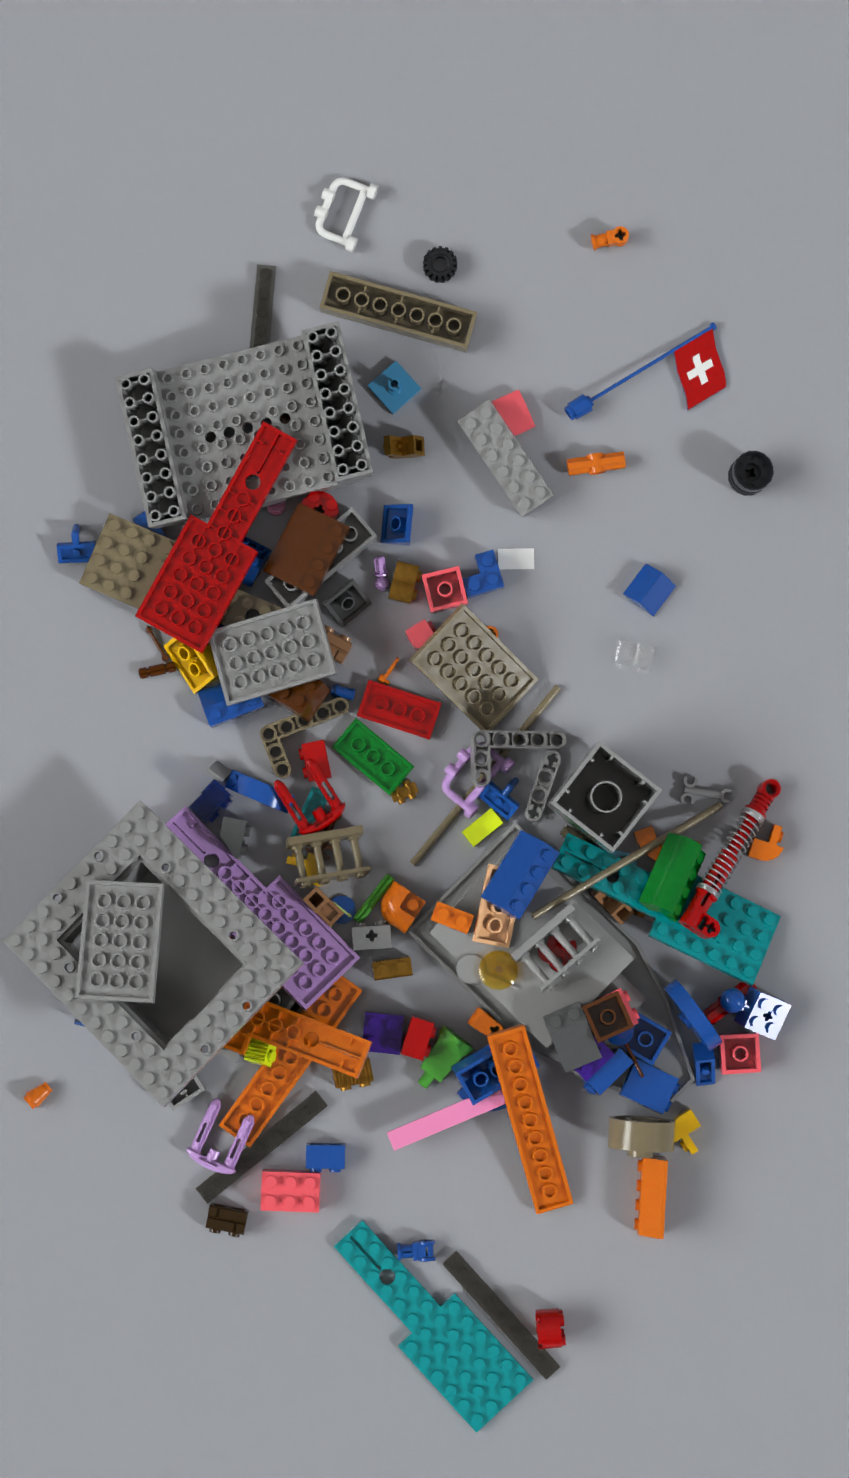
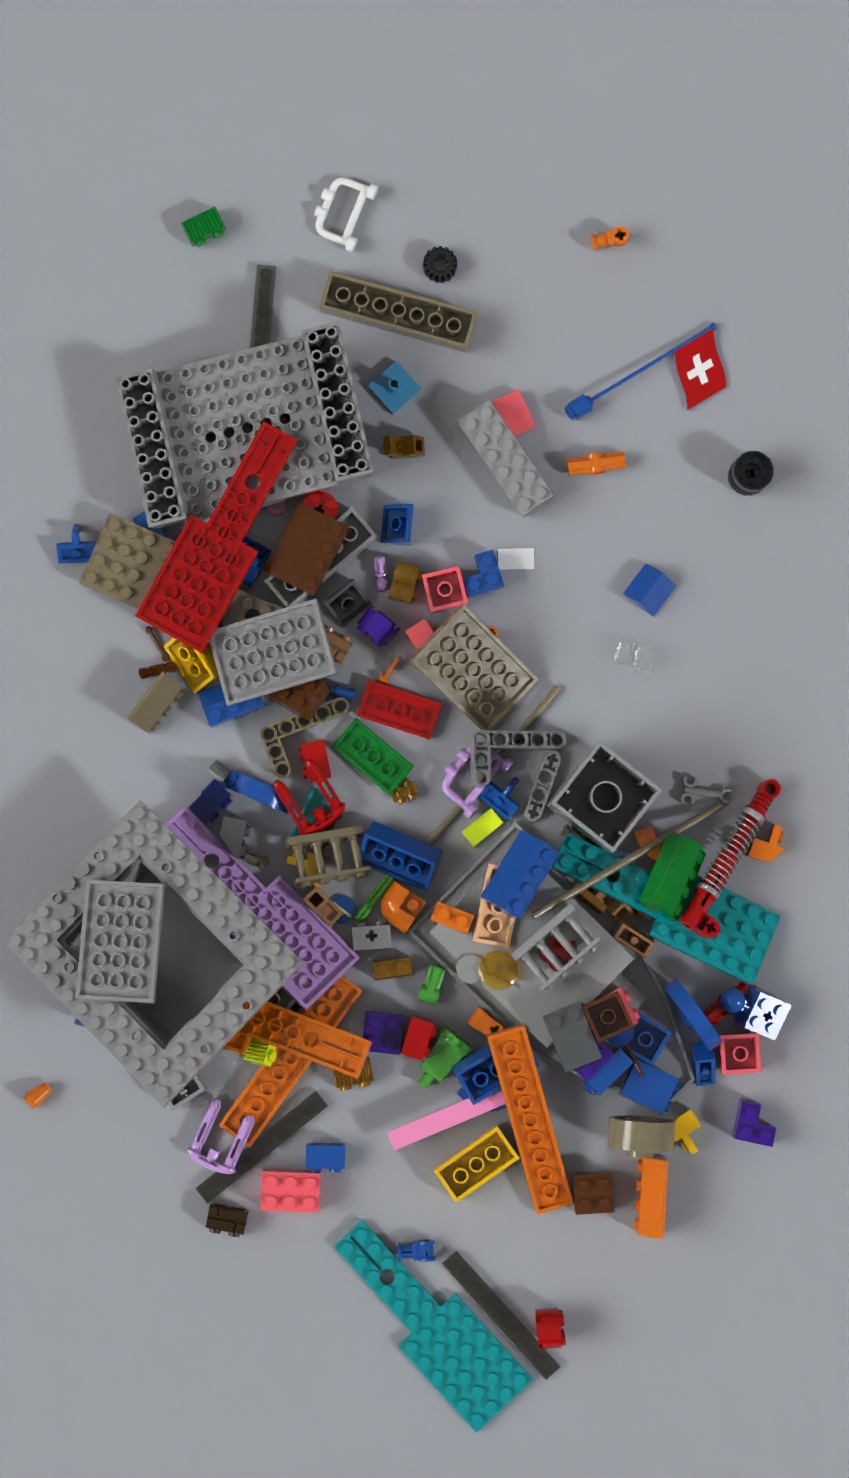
none -> dark tan slope [127,671,184,733]
none -> green brick [181,206,226,247]
none -> dark tan pin [244,850,270,870]
none -> dark purple brick [357,605,401,648]
none -> blue slope [360,821,443,892]
none -> bright green piece [417,964,446,1006]
none -> yellow brick [434,1124,520,1203]
none -> pearl gold tile [571,882,607,914]
none -> reddish brown brick [572,1171,615,1215]
none -> medium nougat brick [611,918,655,958]
none -> dark purple brick [732,1099,776,1147]

